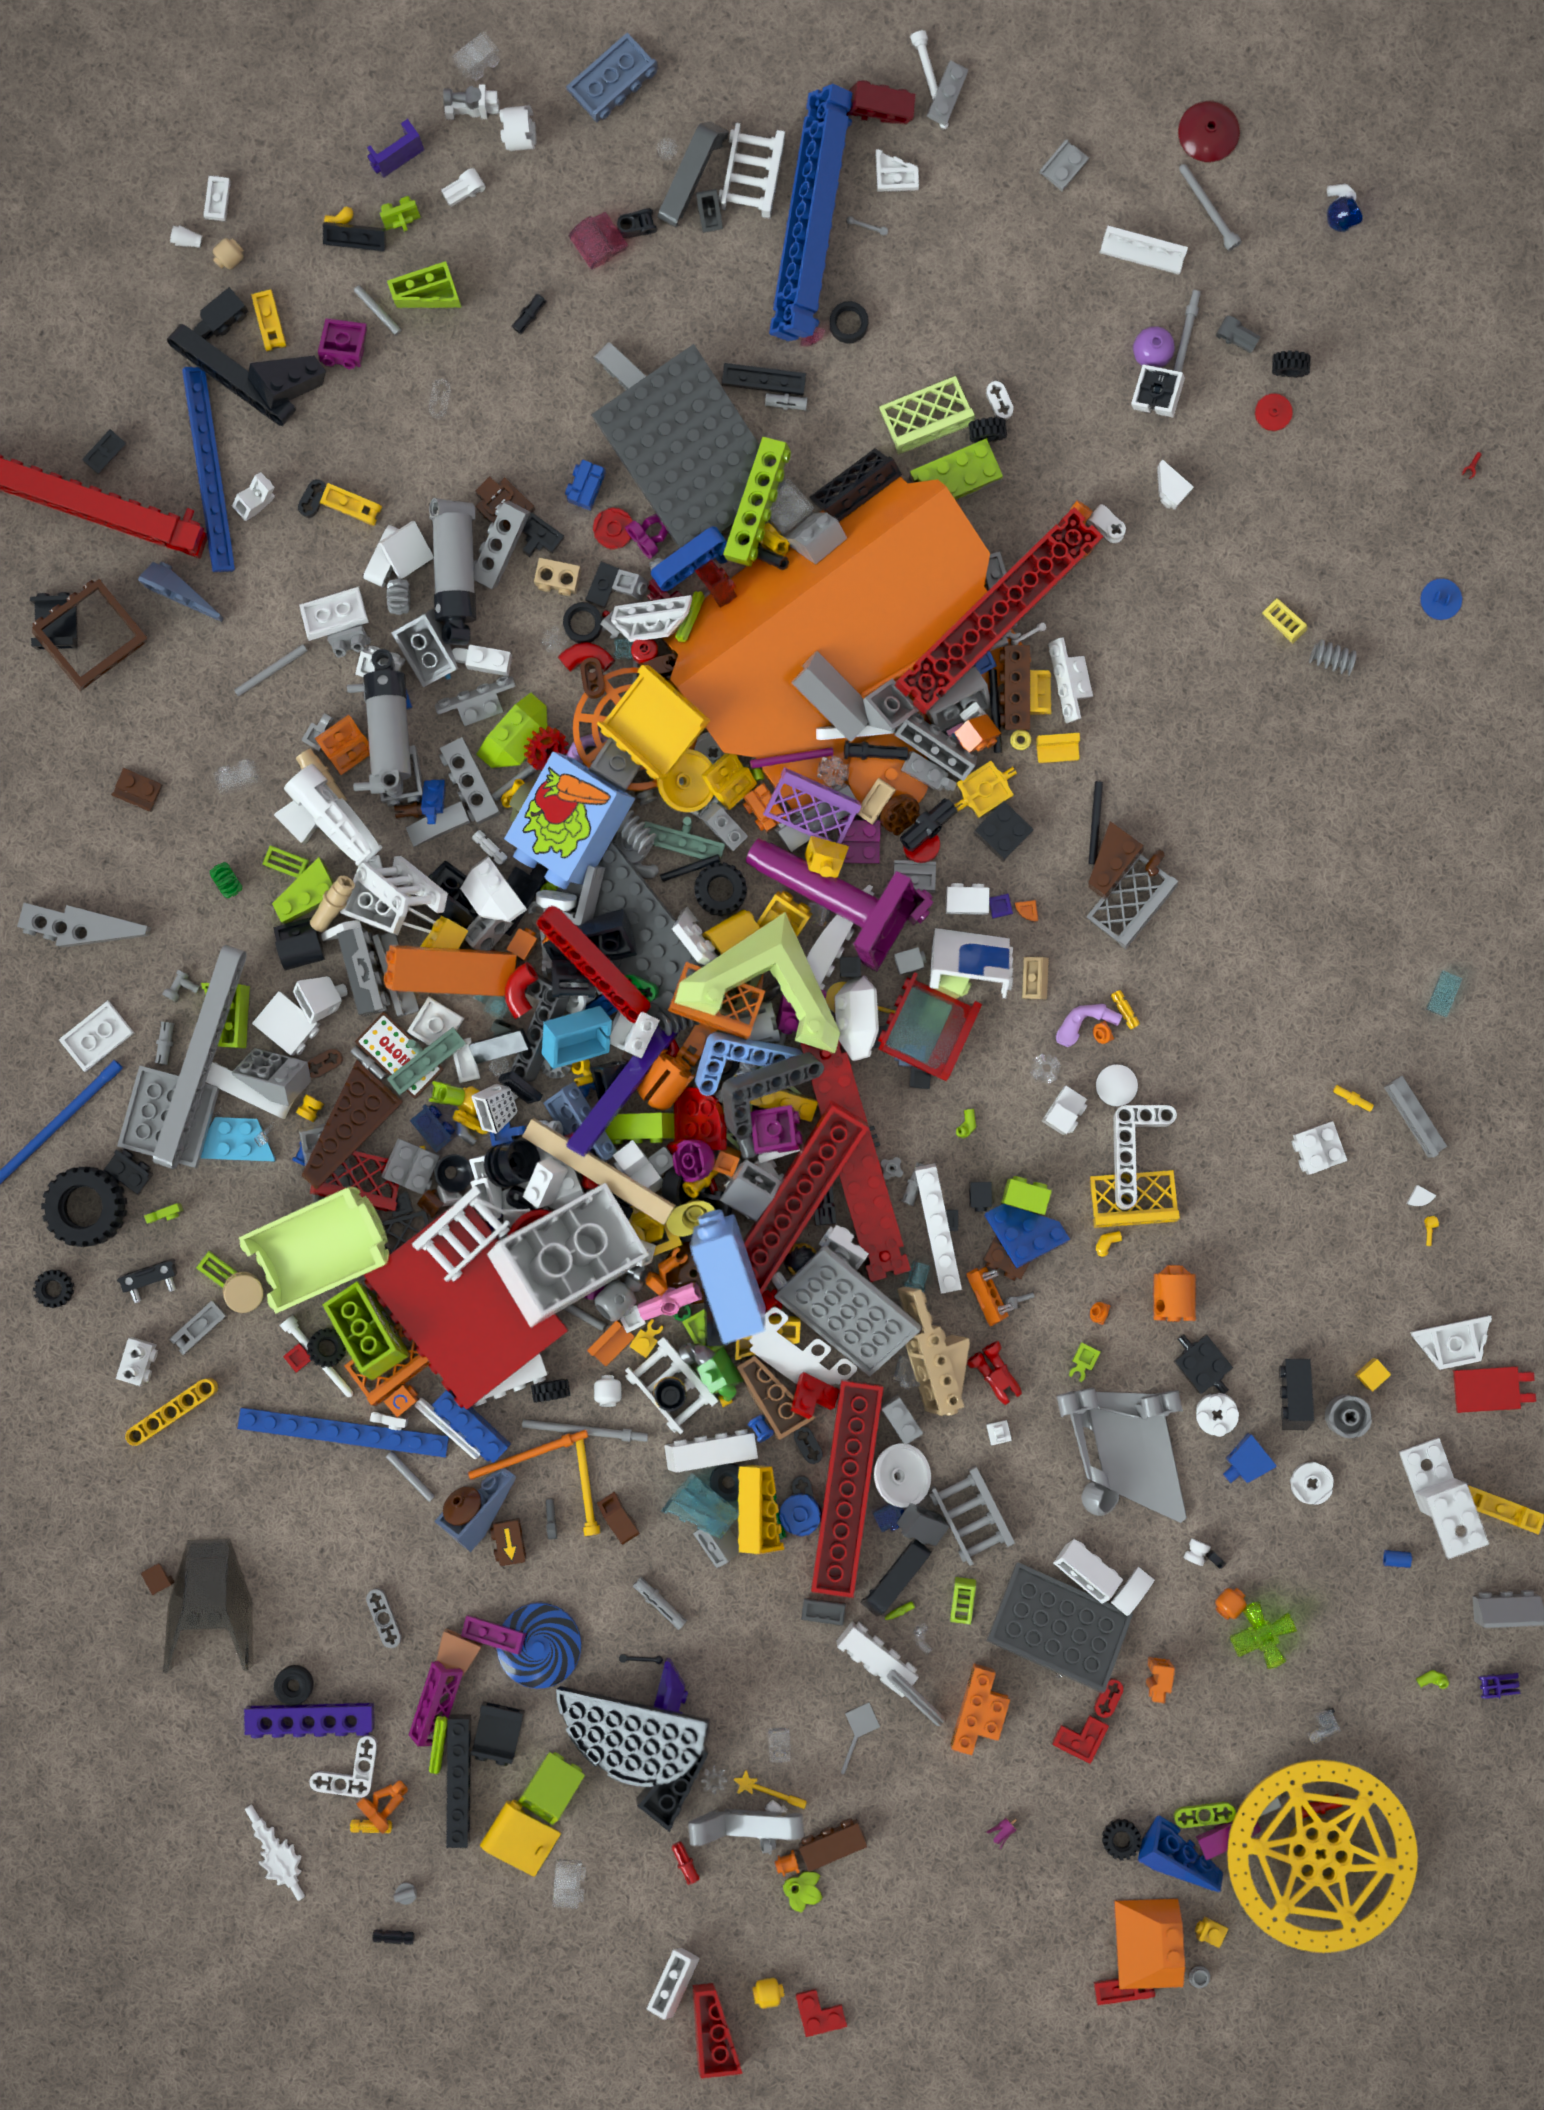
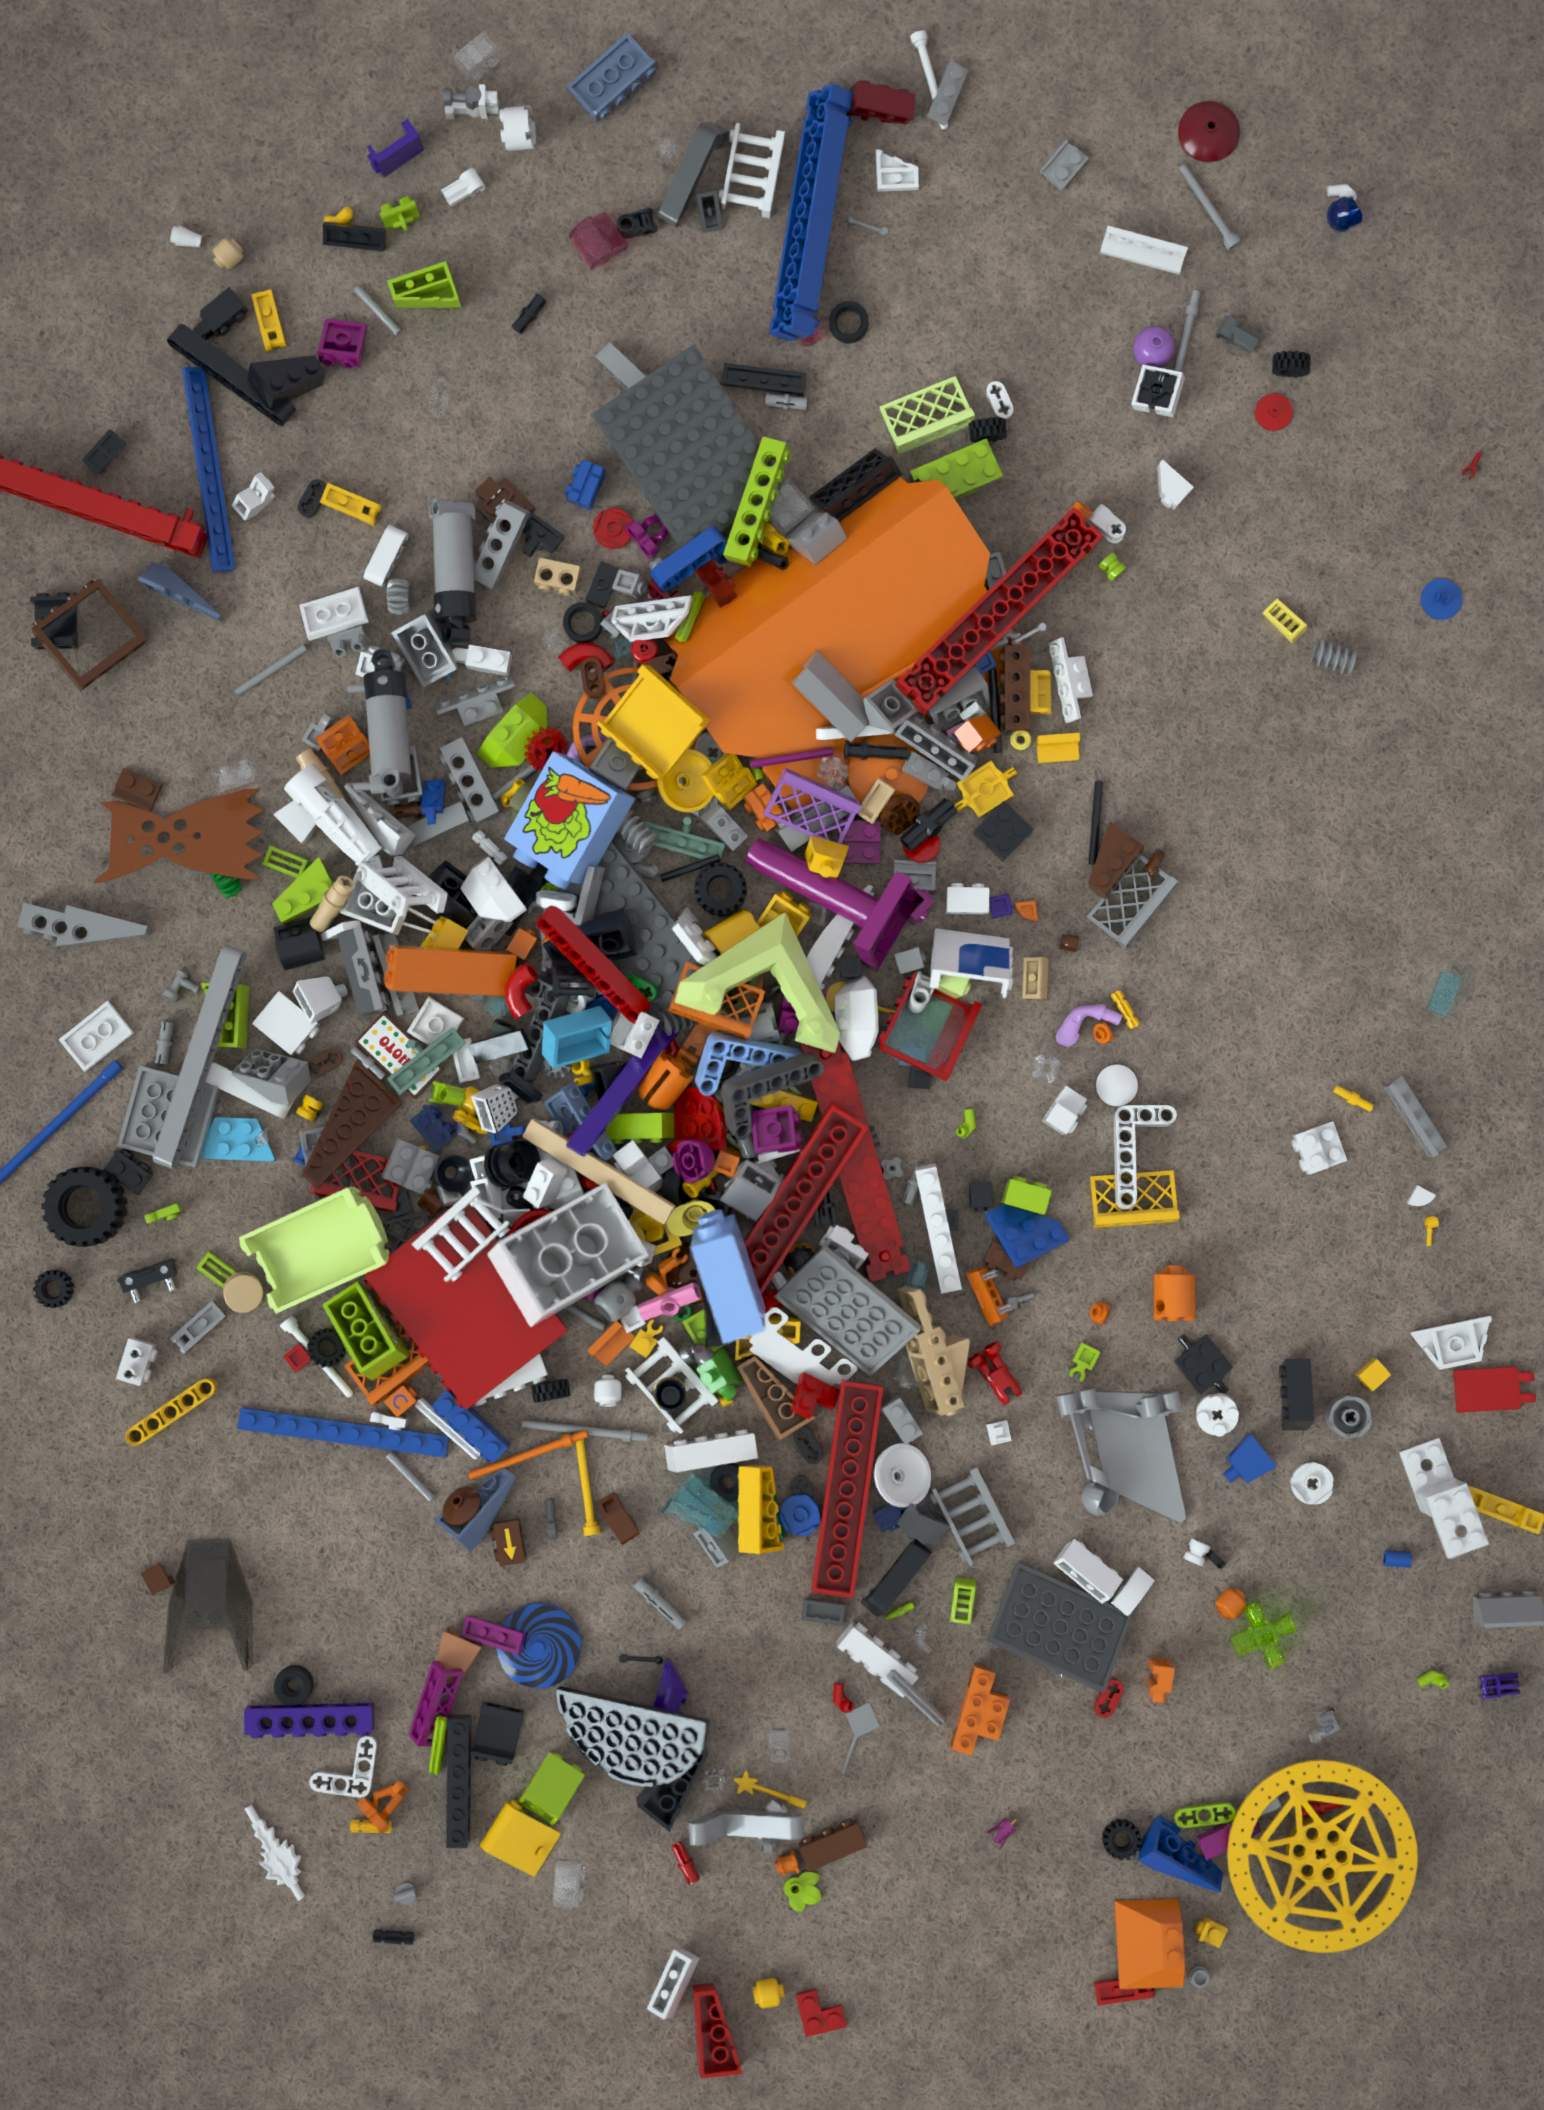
white plate [204,176,231,221] -> none
light grey beam [366,1588,402,1648] -> none
white tile [379,521,434,579] -> none
blue bush [748,1414,775,1443] -> none
red plate [1052,1715,1109,1764] -> none
yellow arm [1096,1231,1122,1257] -> none
none -> dark orange piece [94,788,263,883]
none -> white wedge [344,783,416,856]
none -> red arm [833,1683,854,1713]
none -> white piece [907,970,934,1013]
none -> reddish brown hose [1060,934,1079,953]
none -> lime wheel [1098,552,1127,581]

